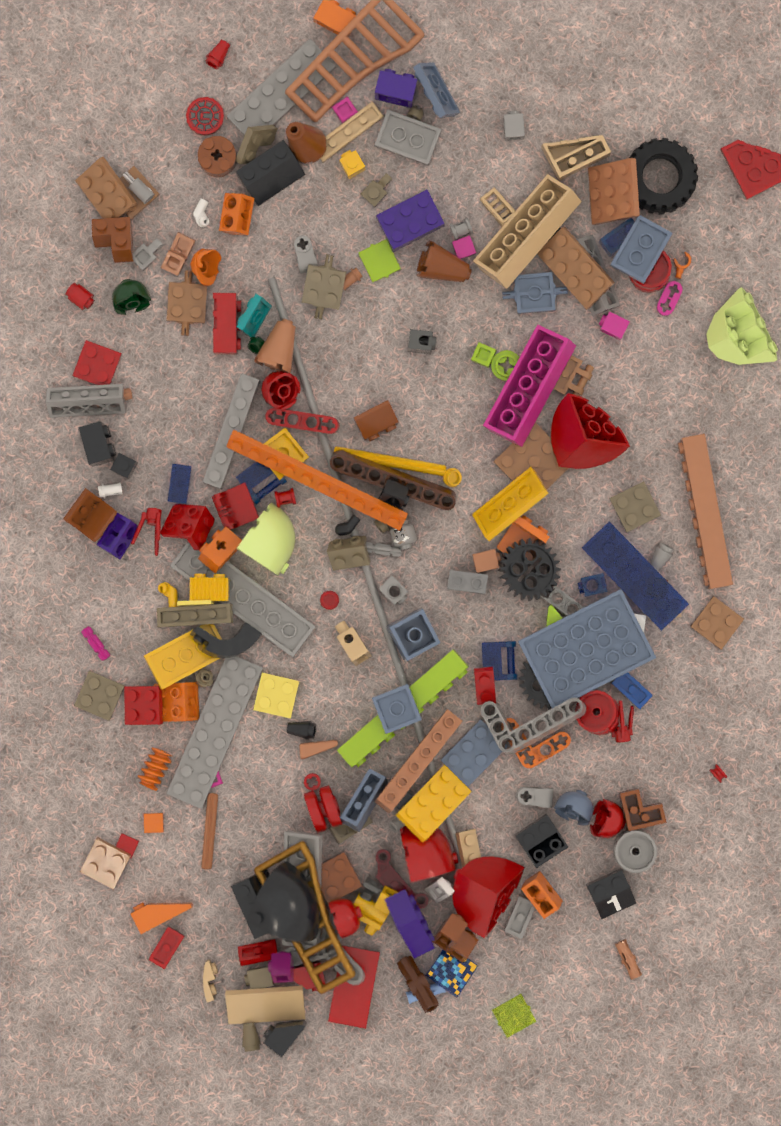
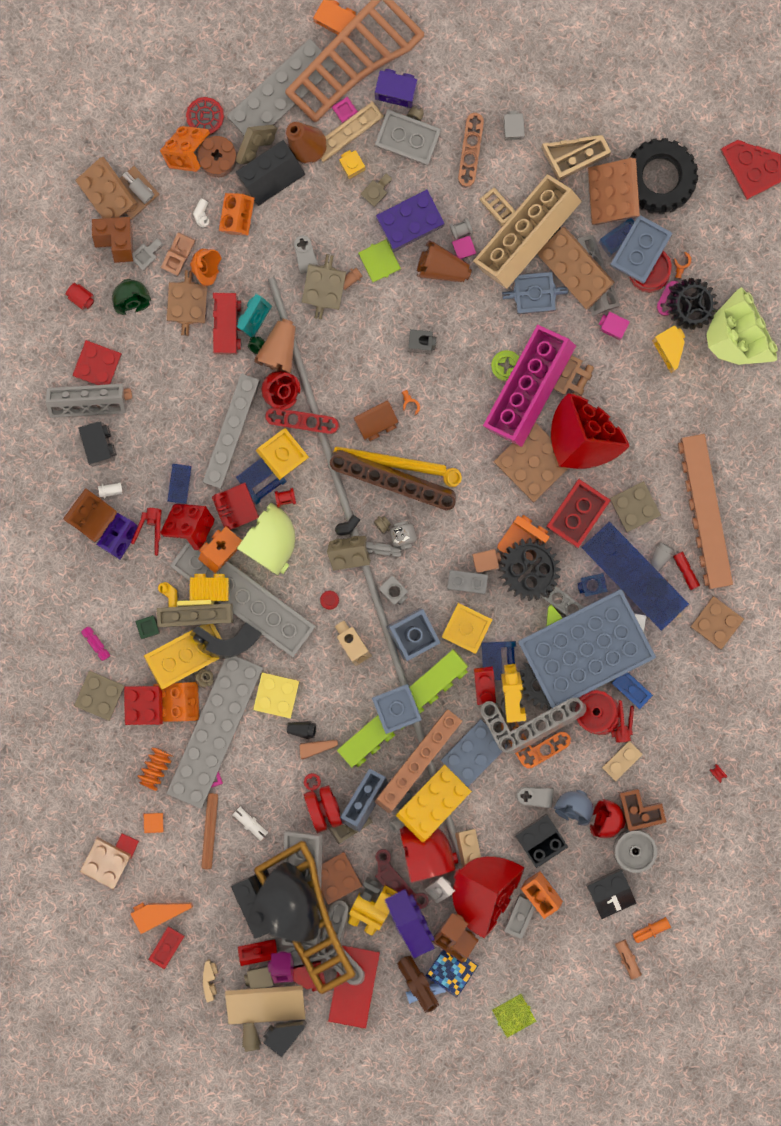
black brick [110,453,138,479] -> none
red cone [205,40,230,69] -> none
orange plate [226,430,408,531] -> none
red cylinder [329,899,363,939] -> none
black brick [378,479,410,511] -> none
sand blue plate [413,62,461,118] -> none
lime plate [471,342,496,368] -> none
yellow plate [472,467,549,541] -> none
none -> dark green plate [135,615,160,639]
none -> orange bracket [160,126,210,172]
none -> white pin [232,806,268,841]
none -> orange piece [402,390,420,416]
none -> yellow plate [442,603,493,654]
none -> nougat beam [458,113,484,187]
none -> yellow hips [501,664,526,723]
none -> red brick [545,479,611,549]
none -> tan plate [602,741,643,781]
none -> orange axle [633,917,671,943]
none -> yellow slope [652,325,685,373]
none -> black gear [666,278,718,330]
none -> red piece [673,551,700,590]

